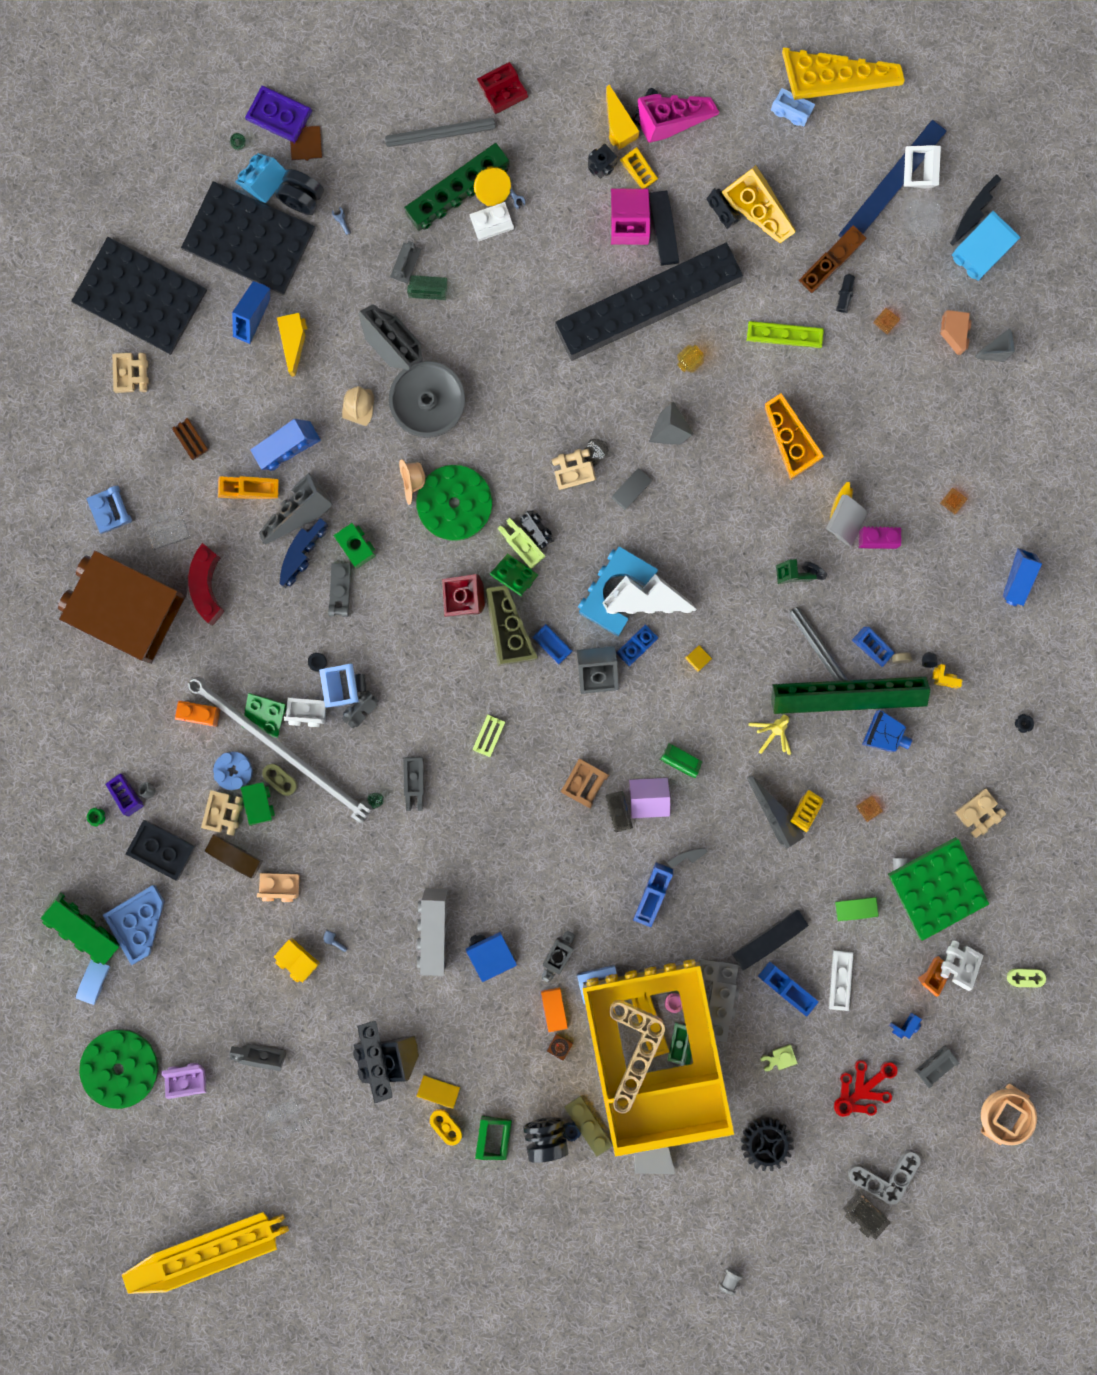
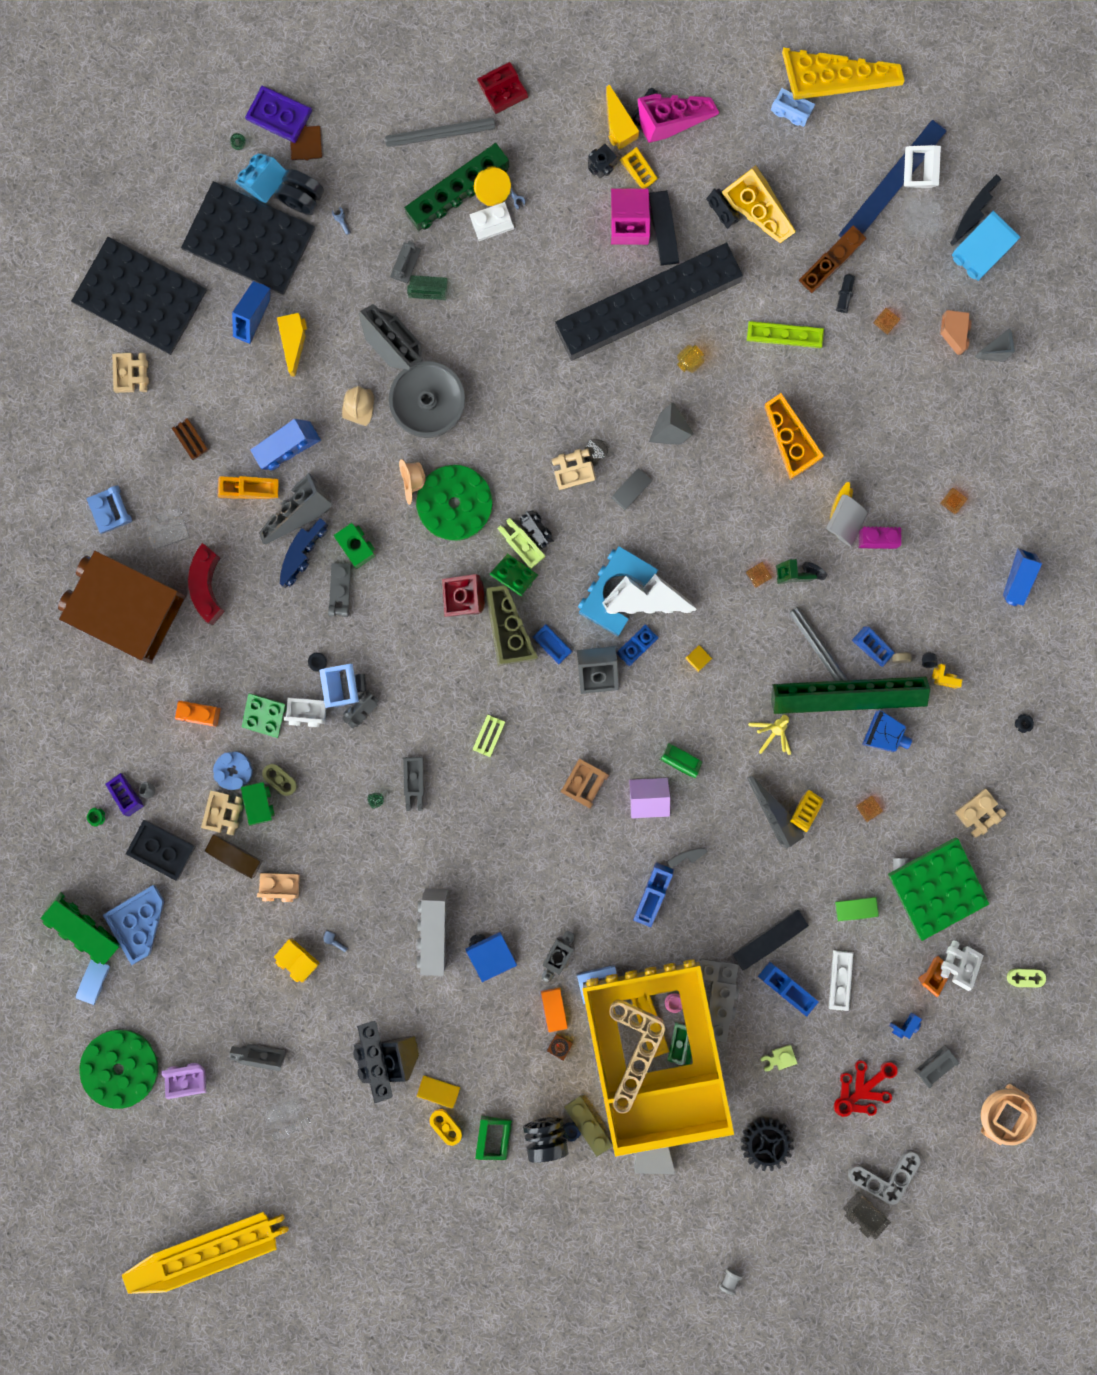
light grey hinge [188,677,373,823] -> none
clear smoke brick [604,790,633,833] -> none
none -> clear orange tile [746,562,772,588]

